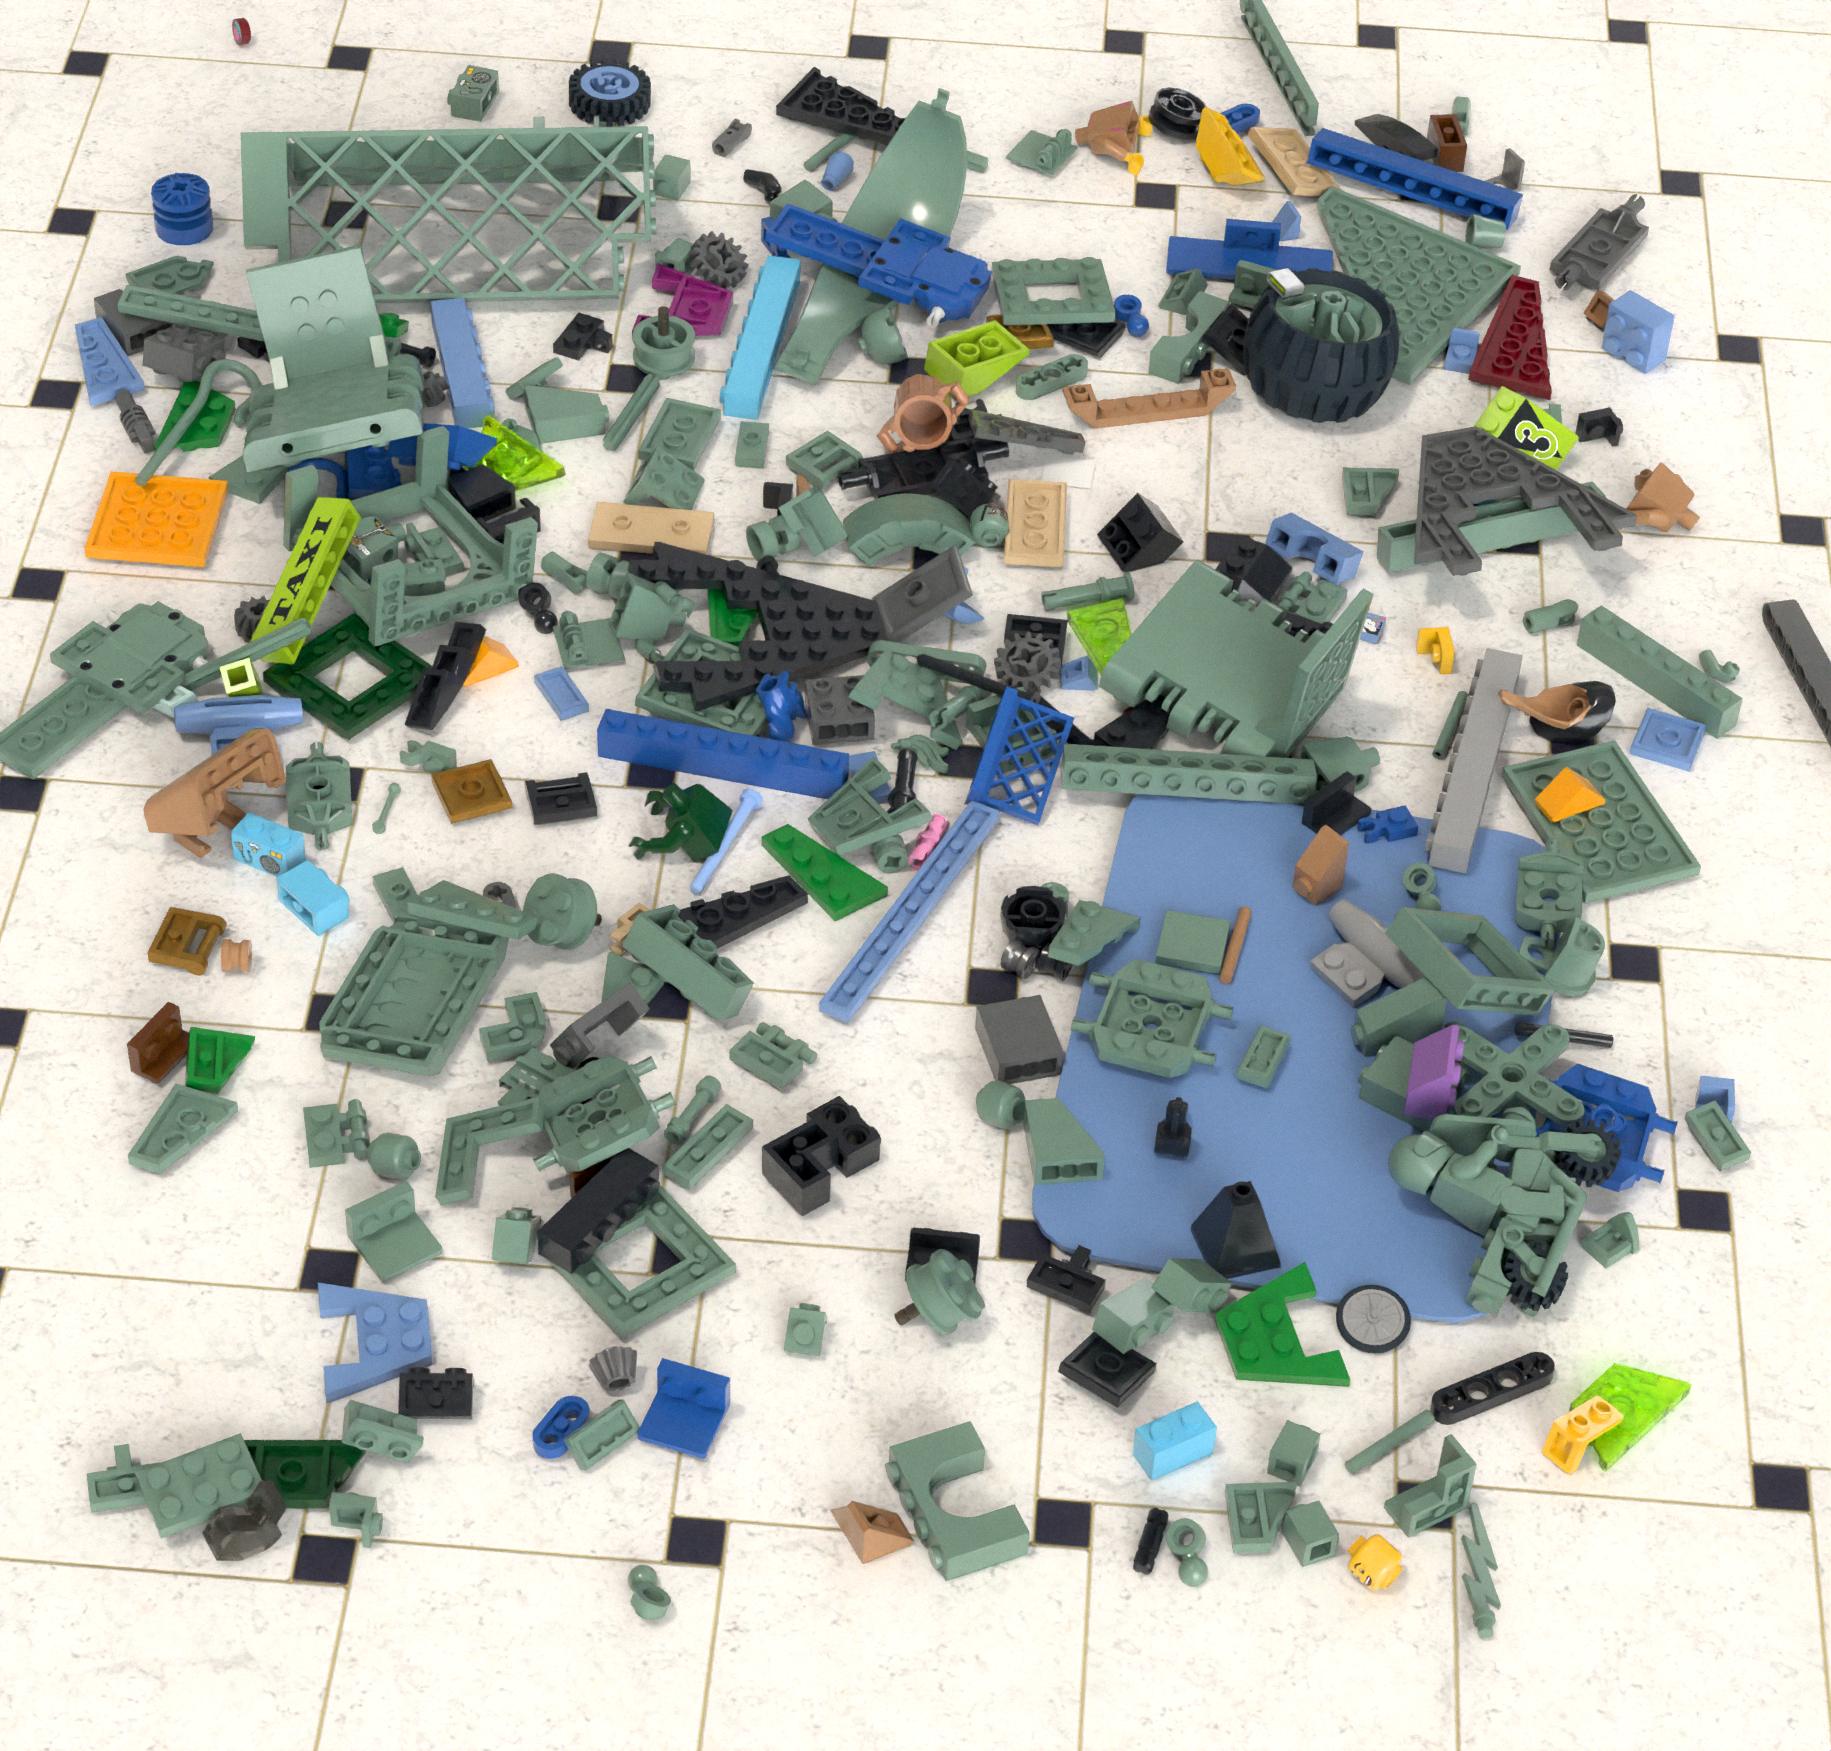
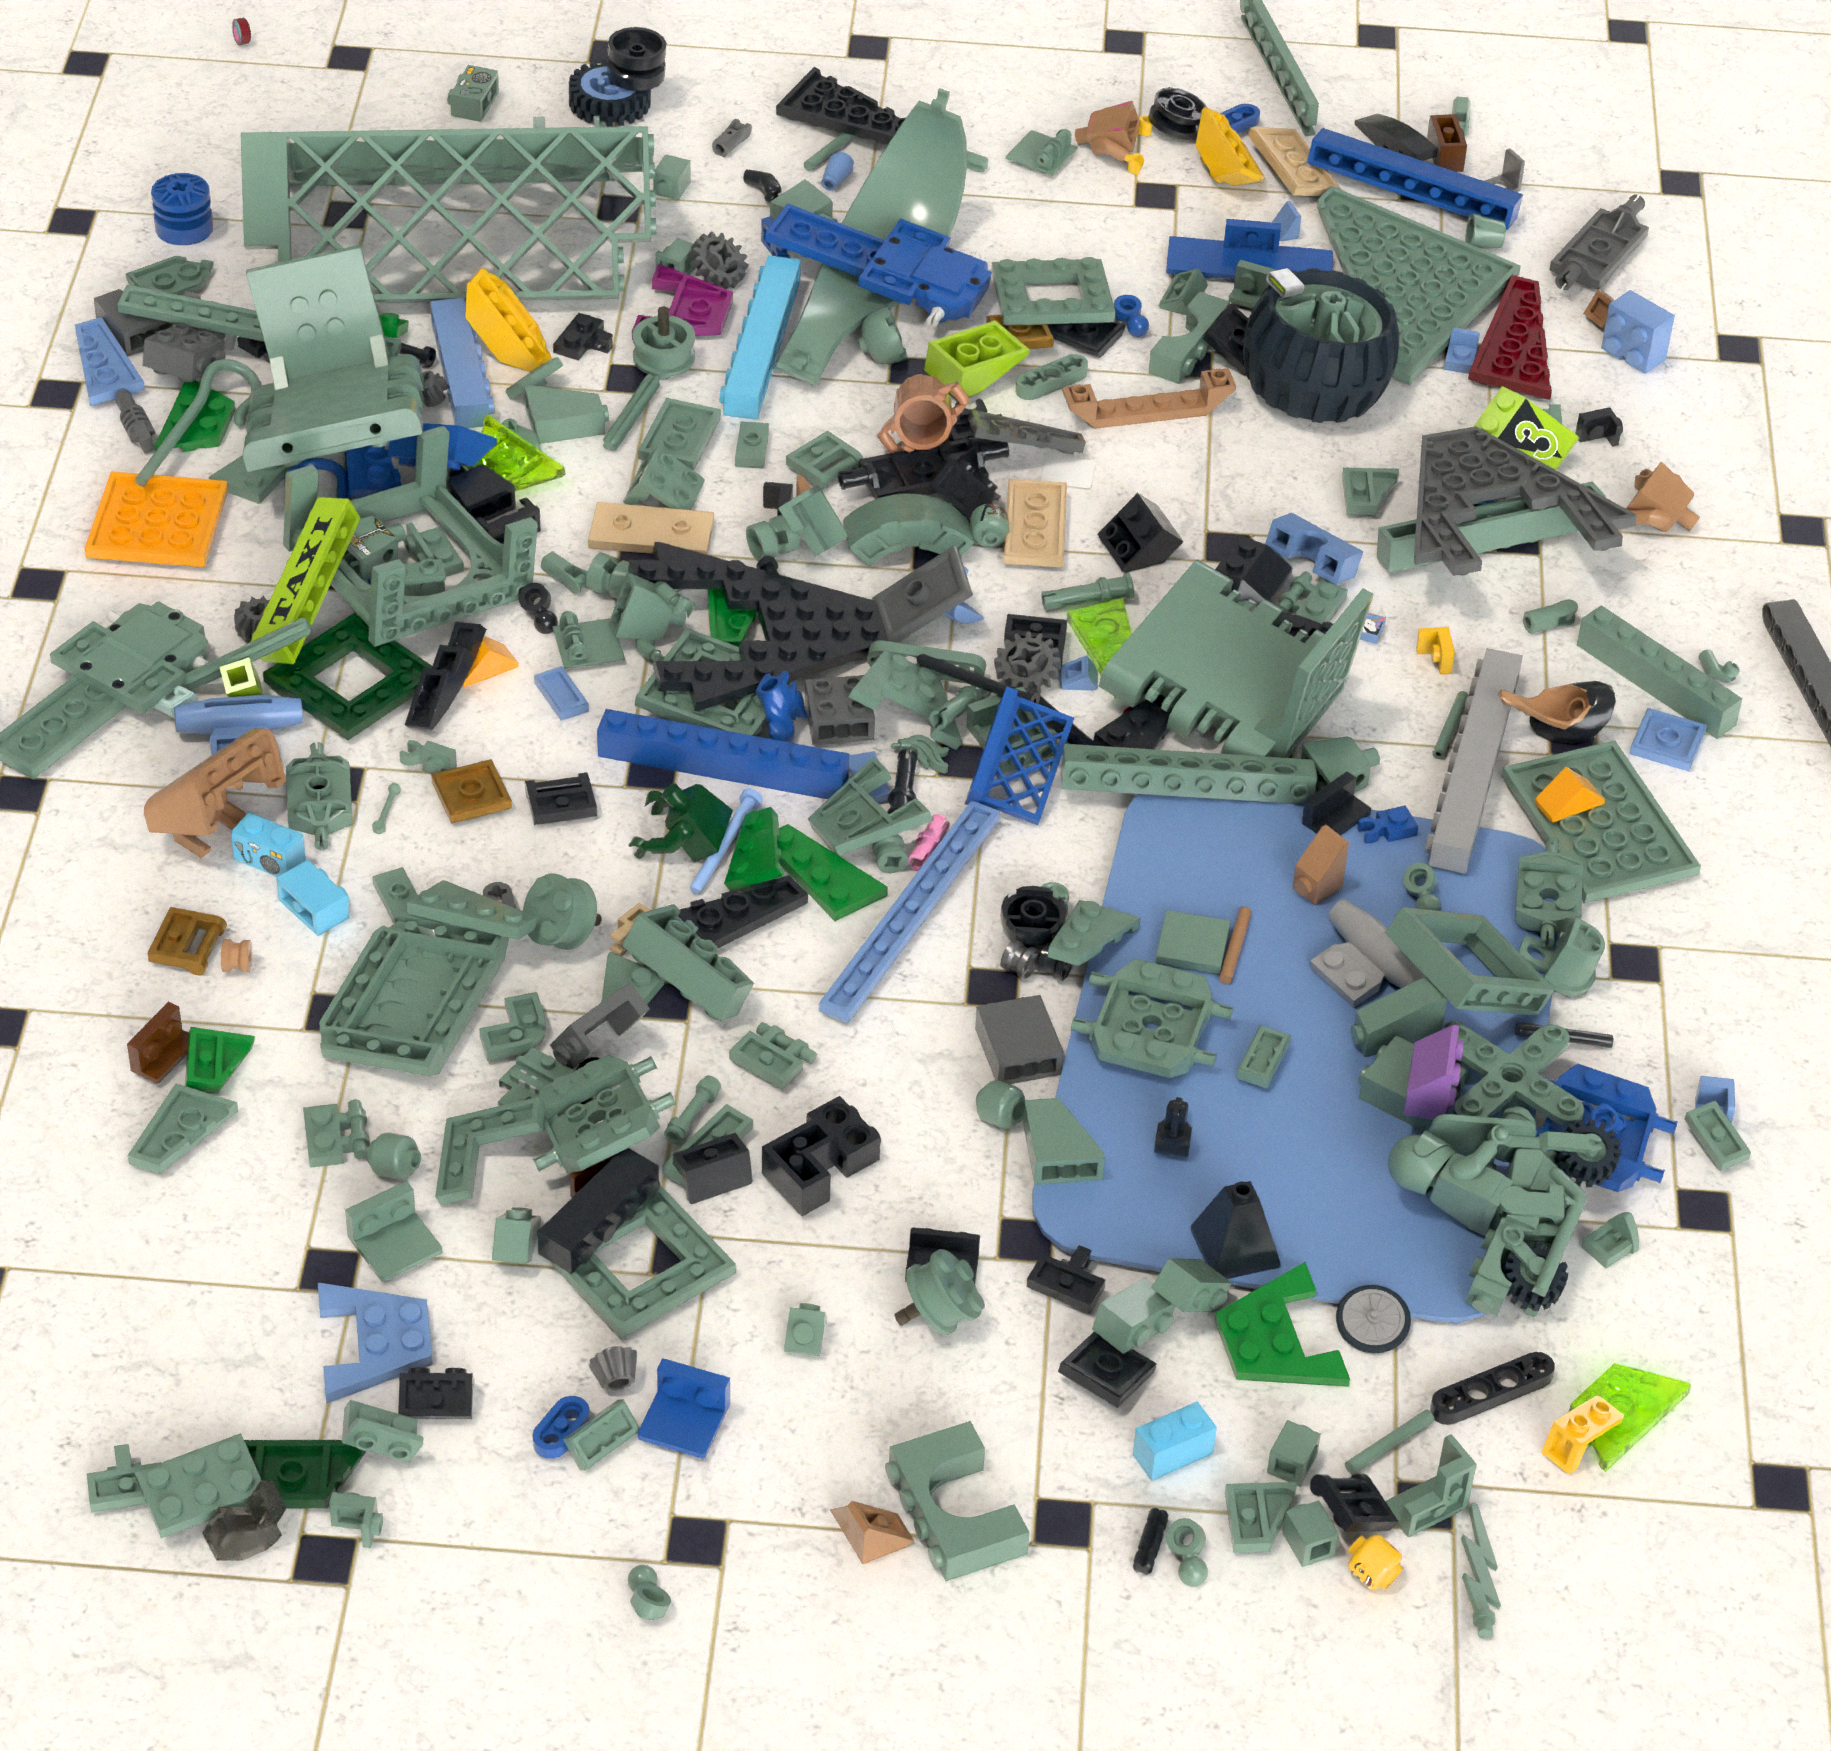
none -> yellow wedge [465,268,552,372]
none -> black wheel [607,27,667,91]
none -> black panel [672,1132,753,1204]
none -> green wing [724,807,783,891]
none -> black plate [1310,1474,1399,1532]

